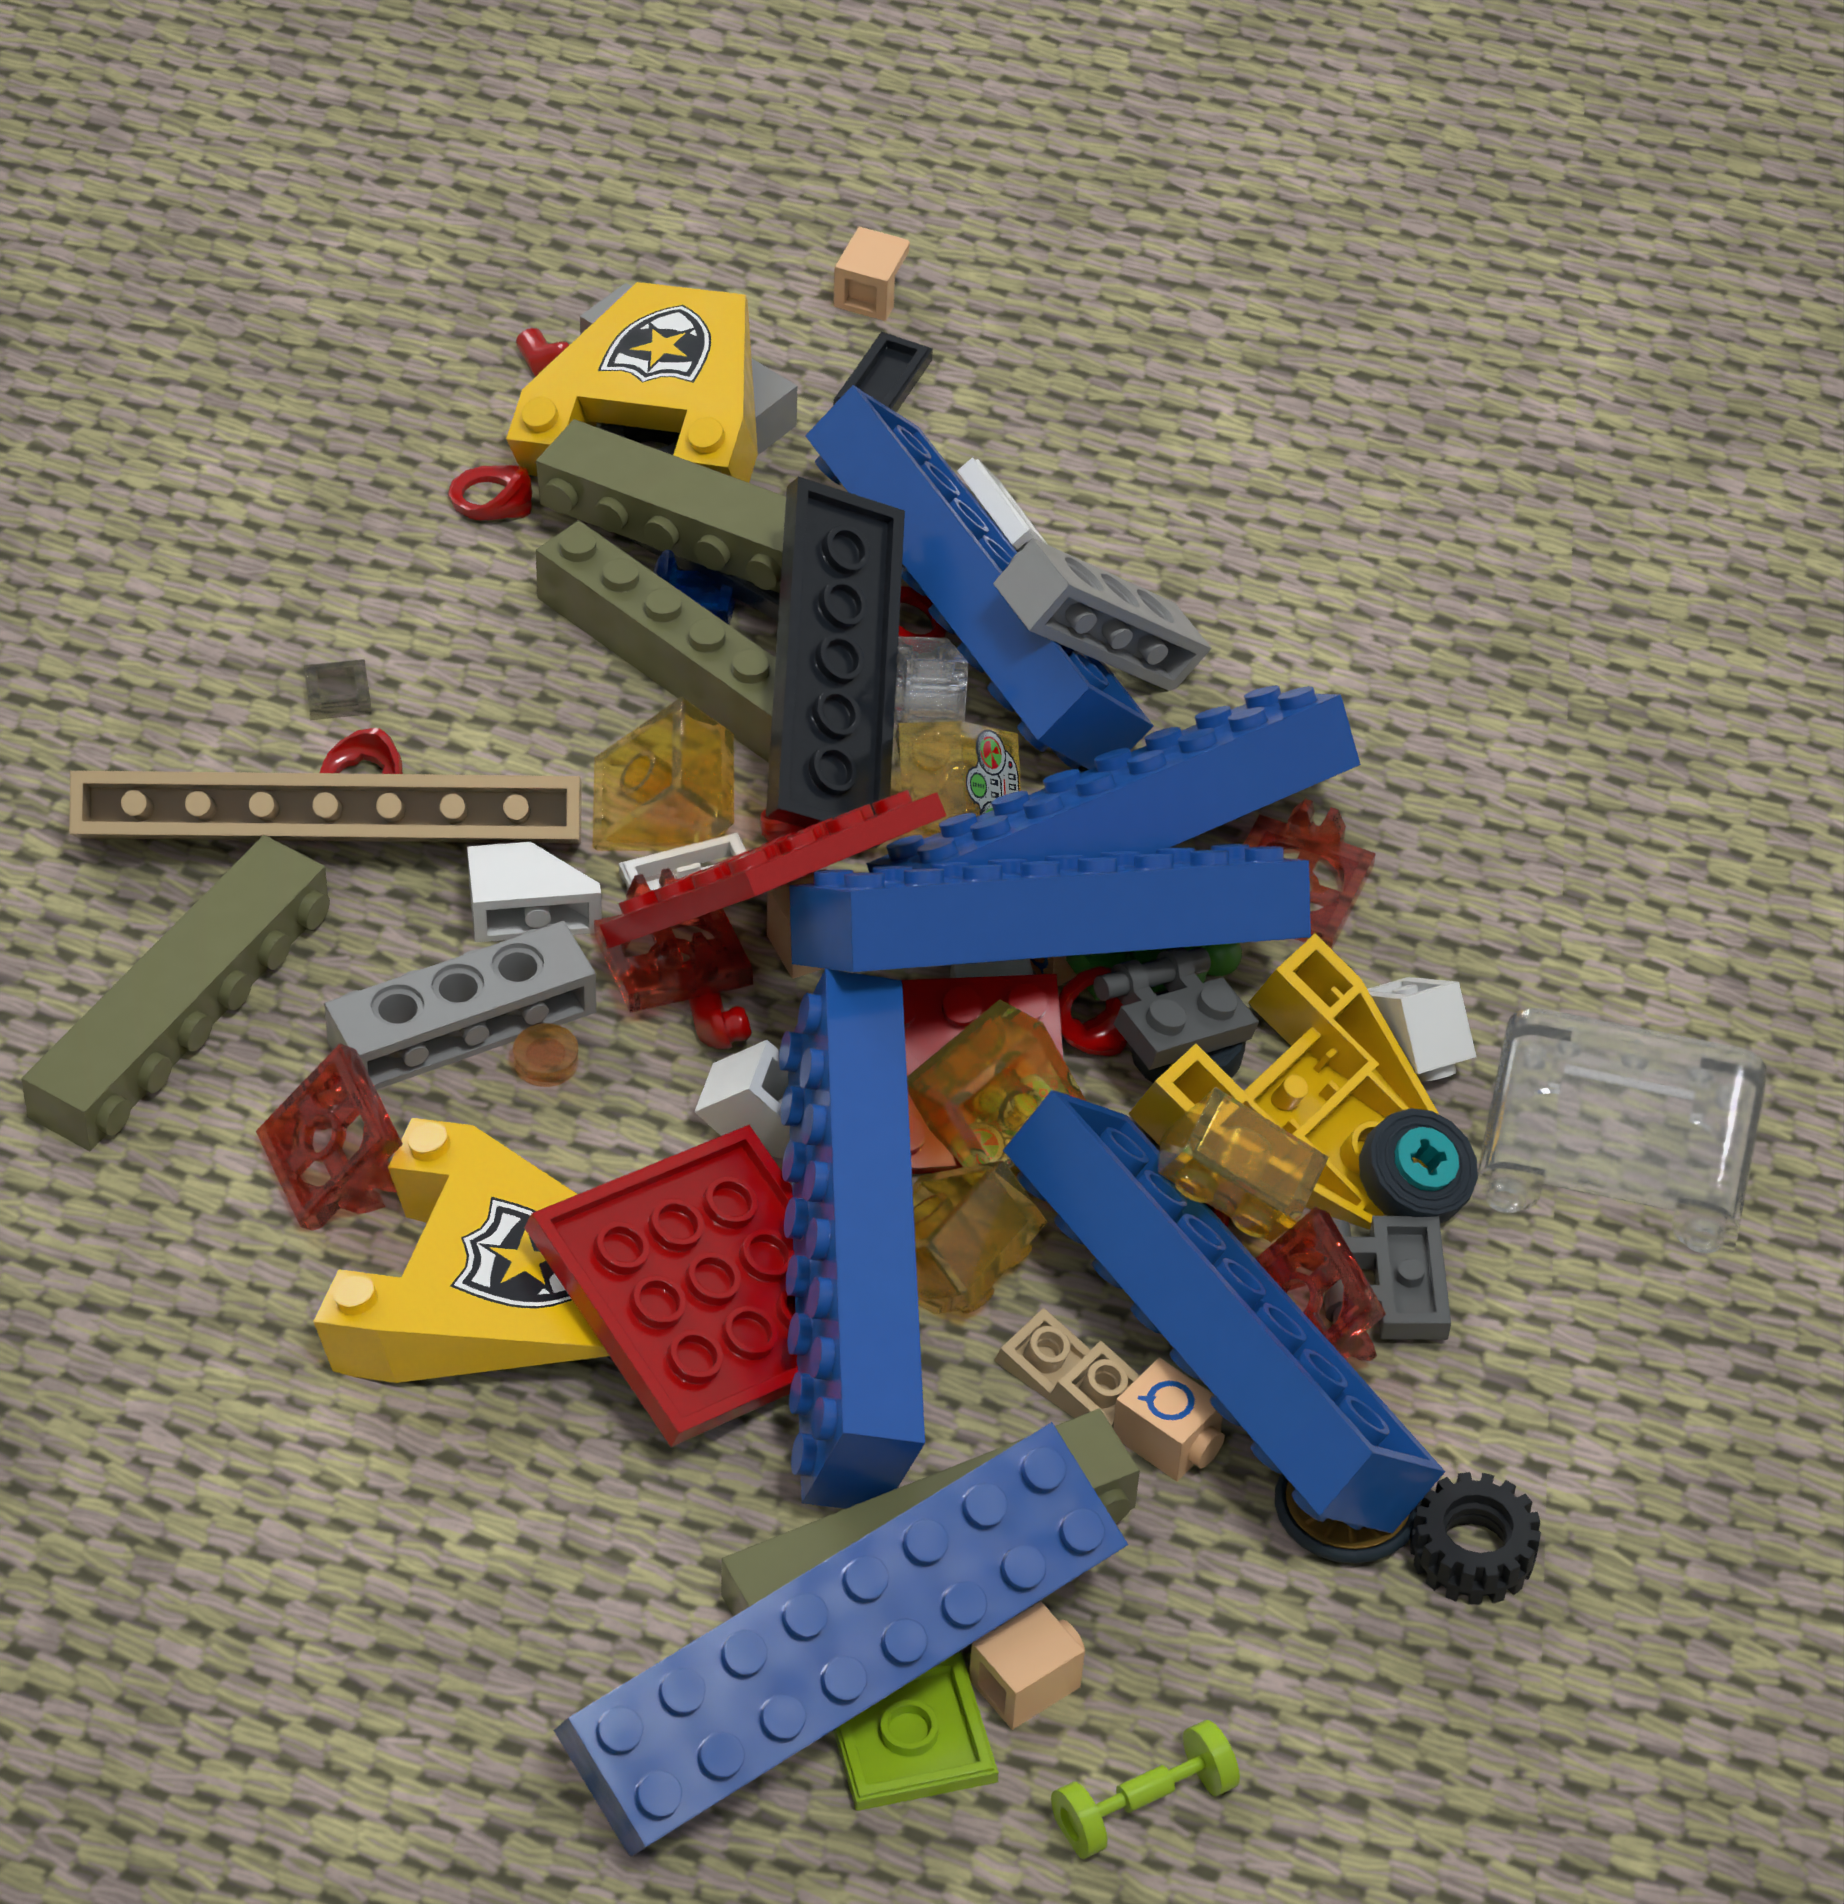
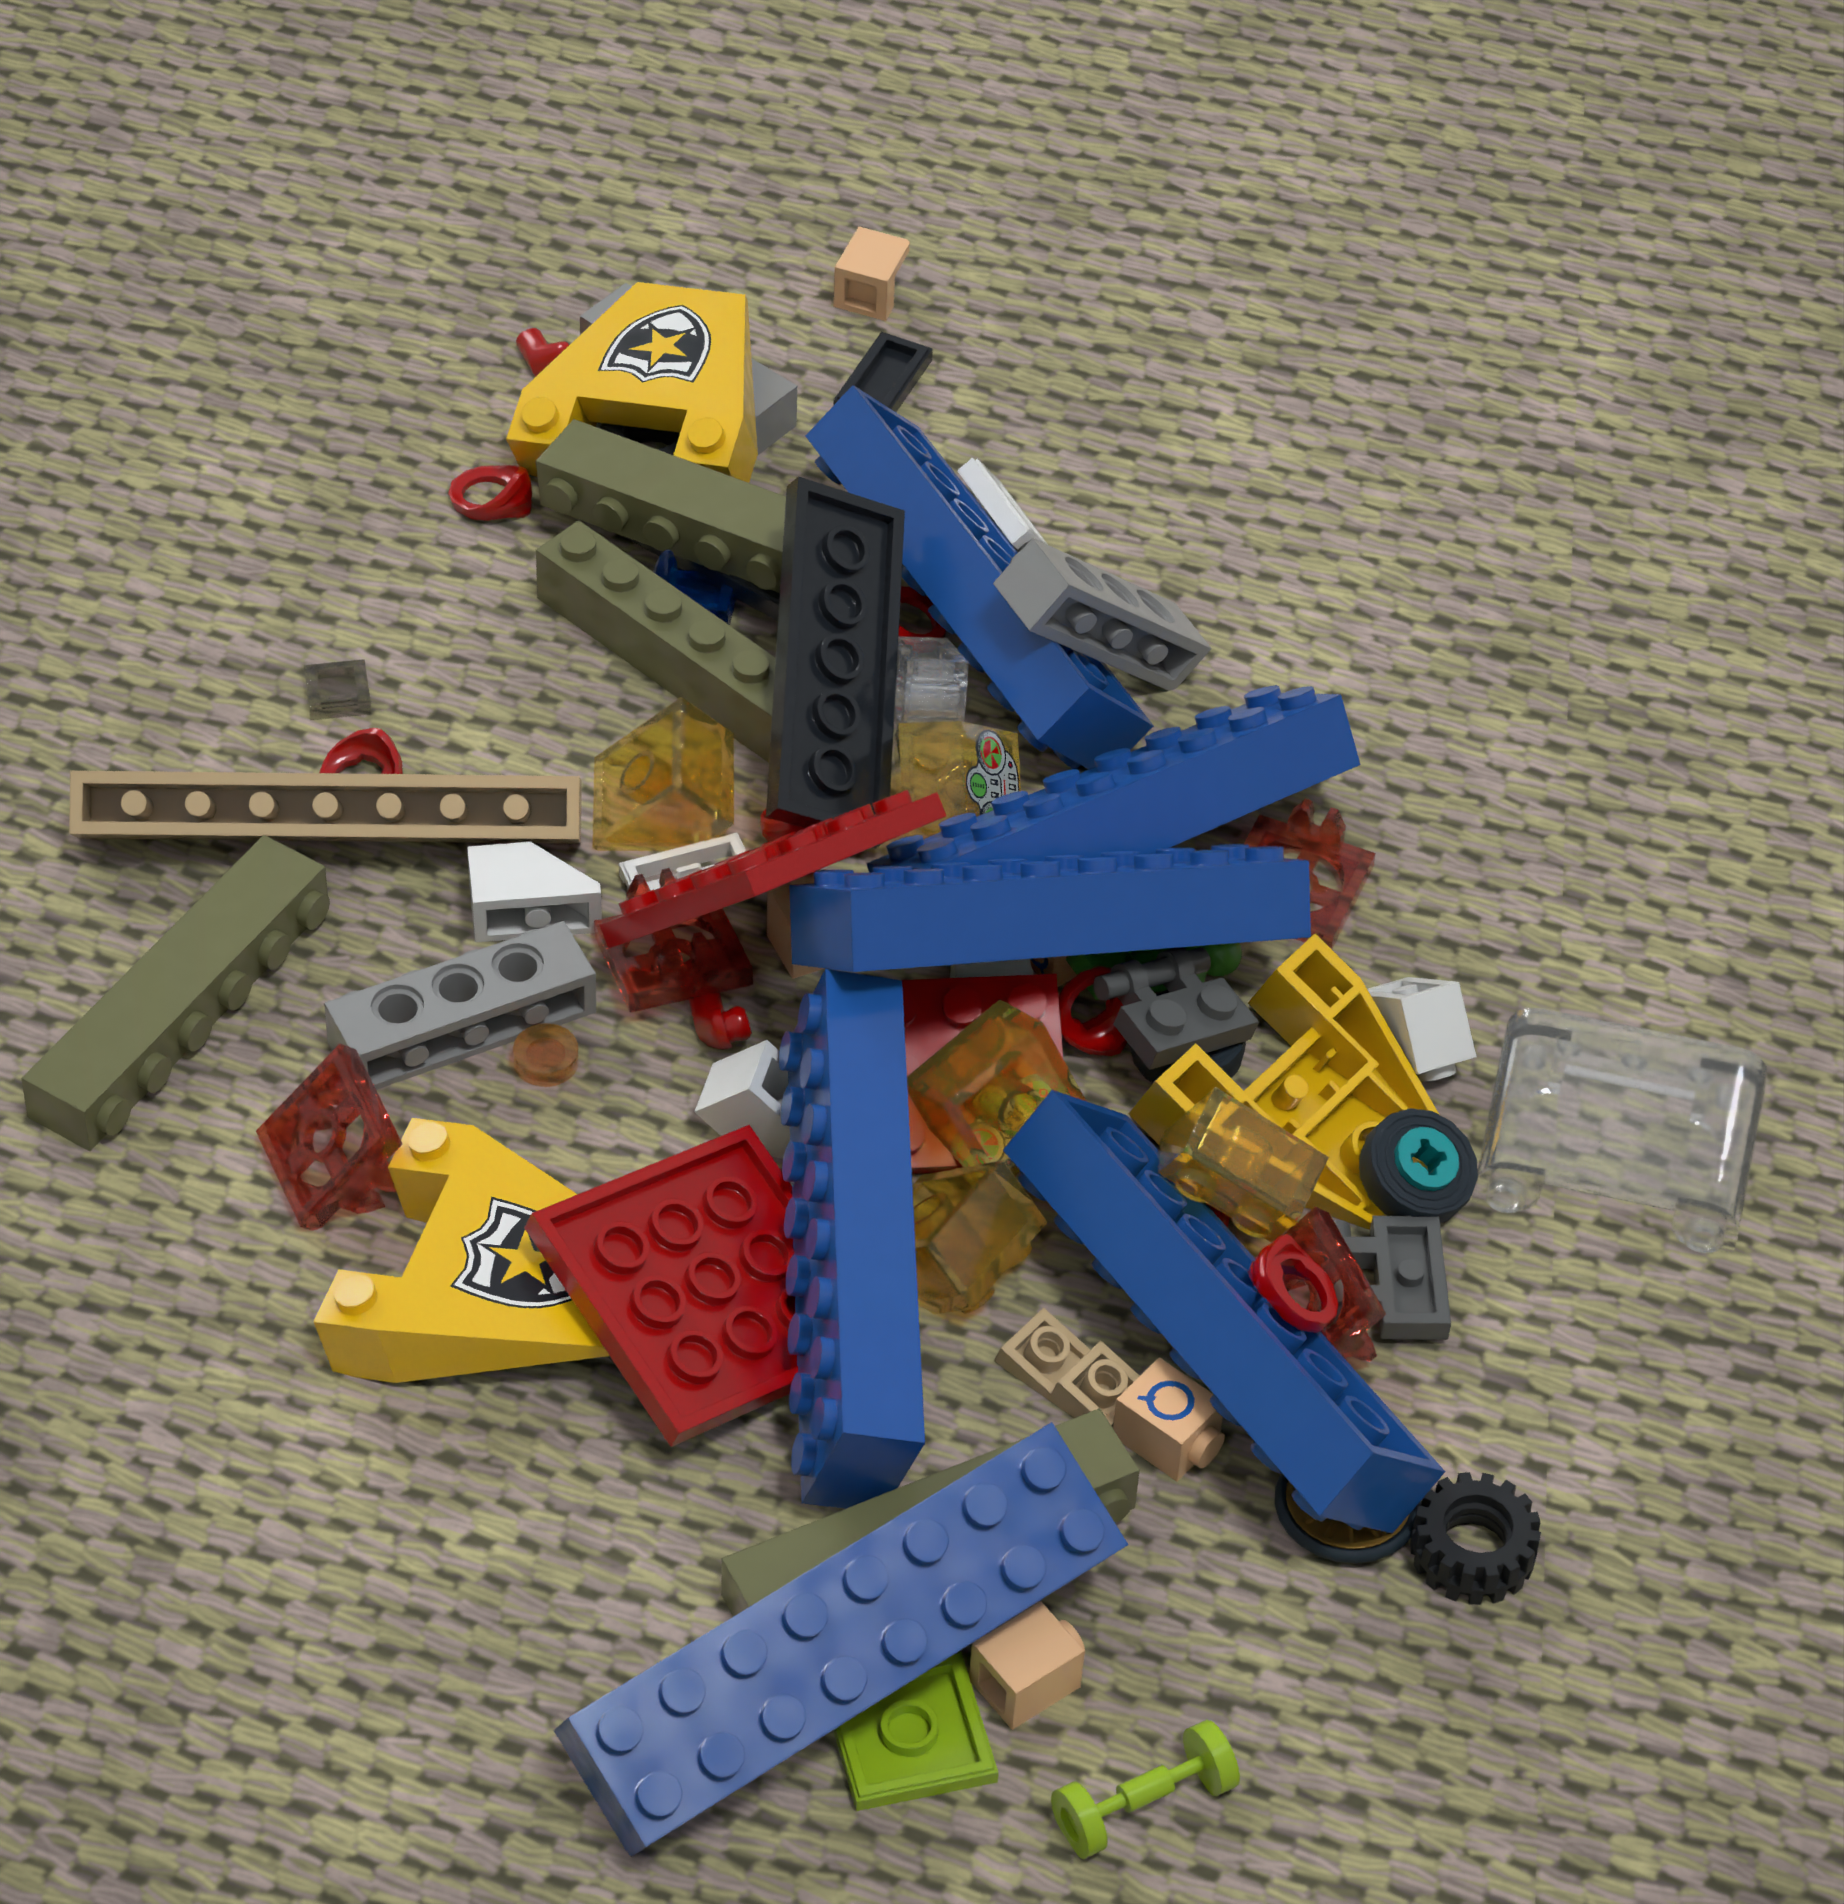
none -> red piece [1248,1234,1339,1333]

